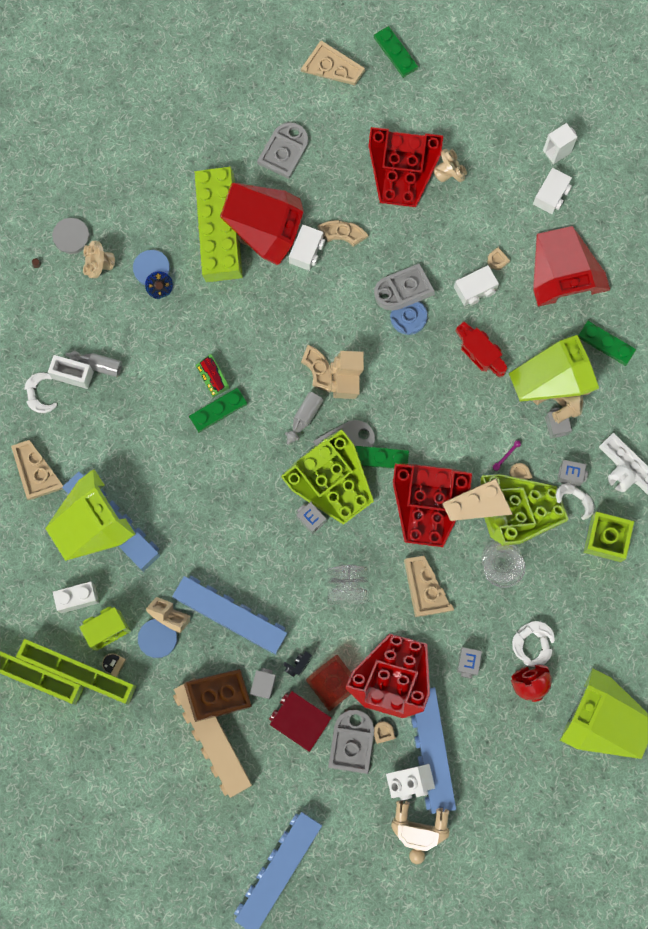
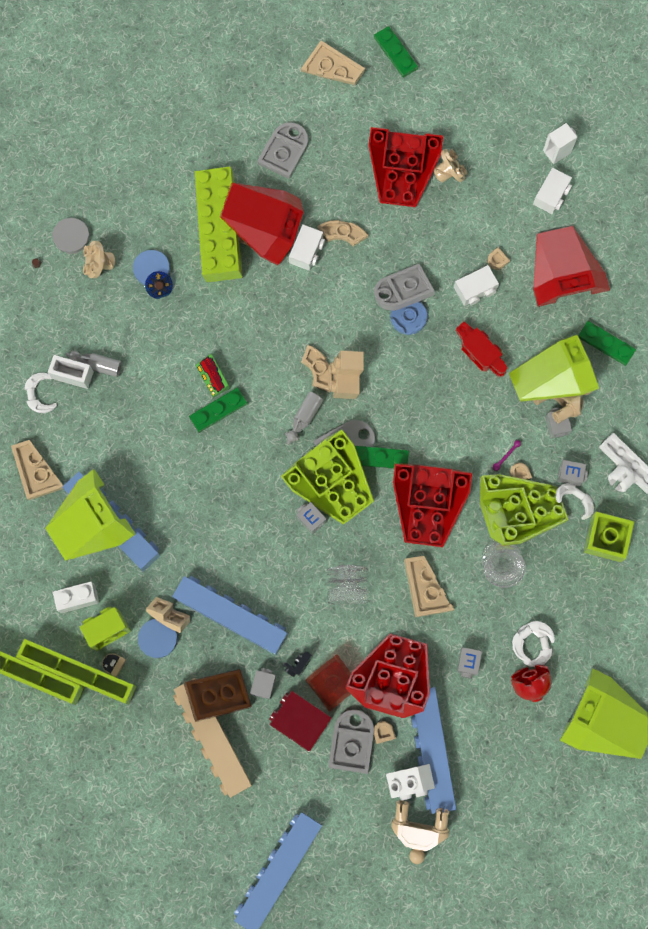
tan wing [442,478,513,521] -> none

